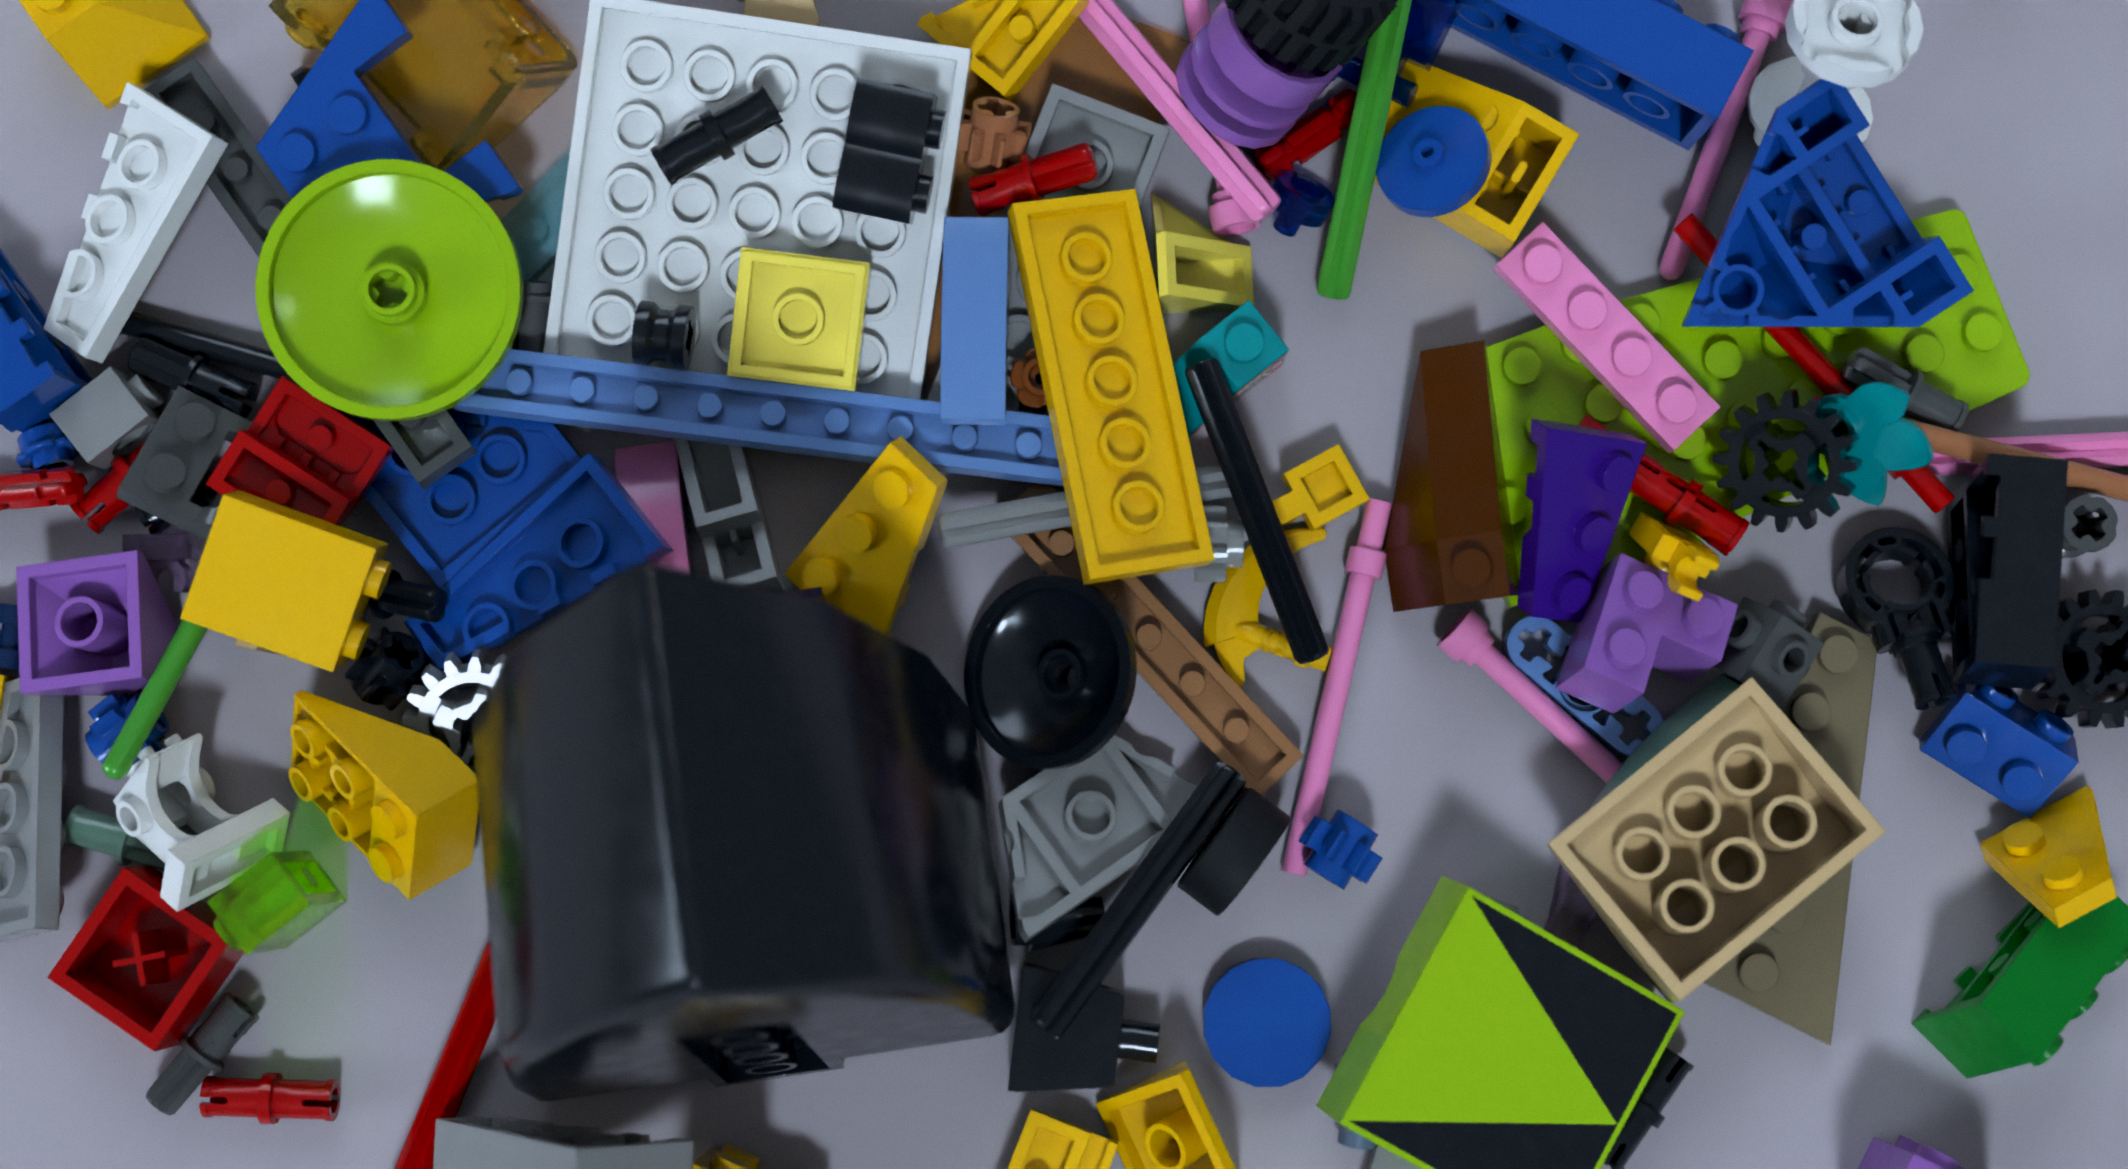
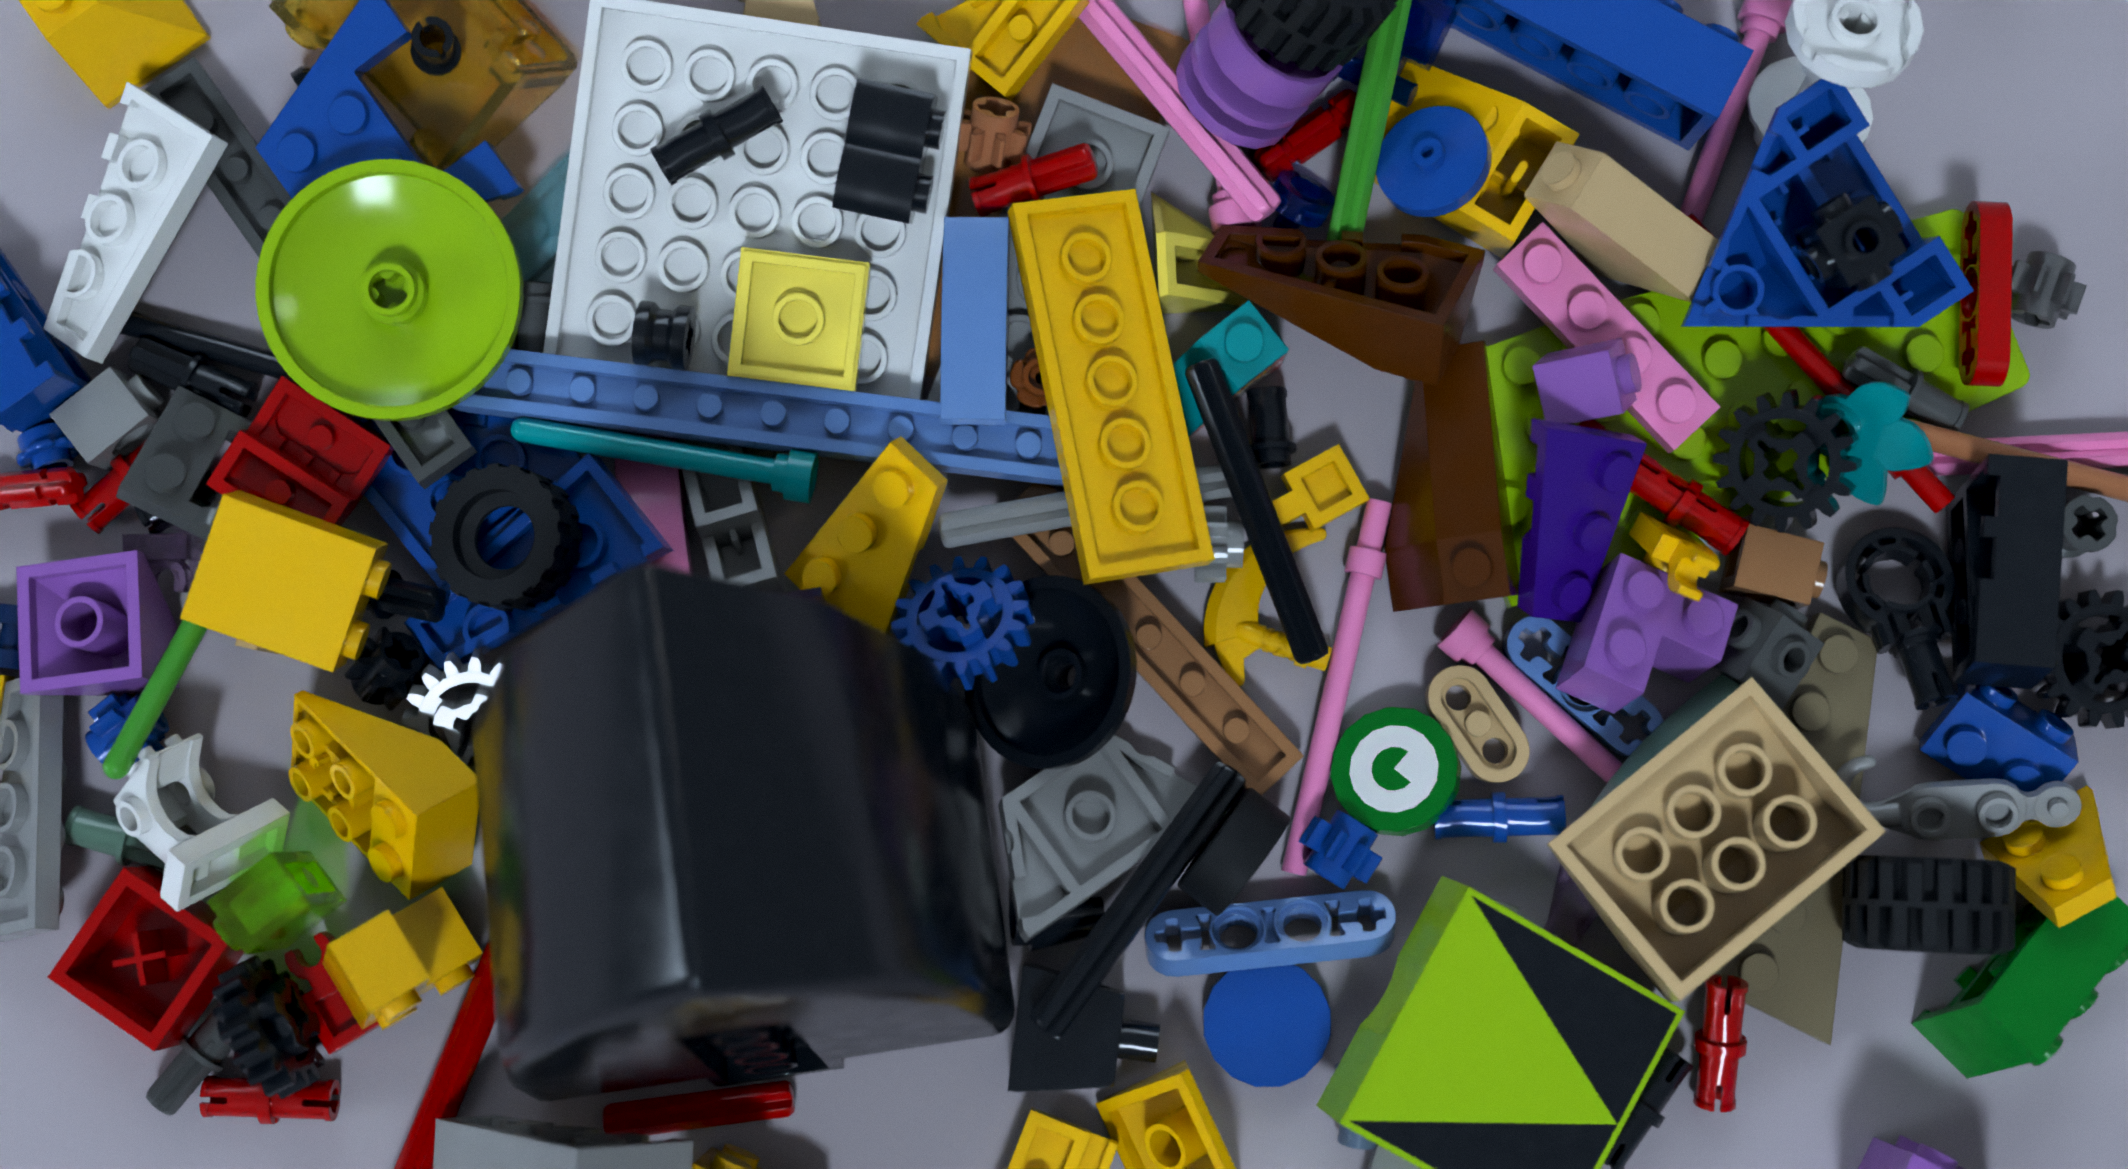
none -> black gear [212,955,325,1099]
none -> red plate [284,931,379,1055]
none -> yellow brick [322,887,483,1031]
none -> black pin [411,16,462,76]
none -> black tyre [429,463,583,612]
none -> teal piece [510,417,819,504]
none -> red axle [602,1080,795,1135]
none -> blue gear [891,556,1035,690]
none -> medium blue beam [1145,890,1396,977]
none -> reddish brown wedge [1198,225,1485,386]
none -> black pin [1246,386,1297,469]
none -> green tile [1330,707,1462,836]
none -> tan plate [1425,665,1530,783]
none -> blue pin [1433,792,1566,843]
none -> tan slope [1523,141,1718,302]
none -> medium lavender brick [1532,337,1641,424]
none -> red pin [1693,974,1748,1112]
none -> medium nougat brick [1719,524,1828,609]
none -> black brick [1794,192,1908,292]
none -> light grey piece [1836,755,2082,840]
none -> black tyre [1842,855,2016,955]
none -> red beam [1959,201,2013,387]
none -> flat silver gear [2011,251,2087,329]

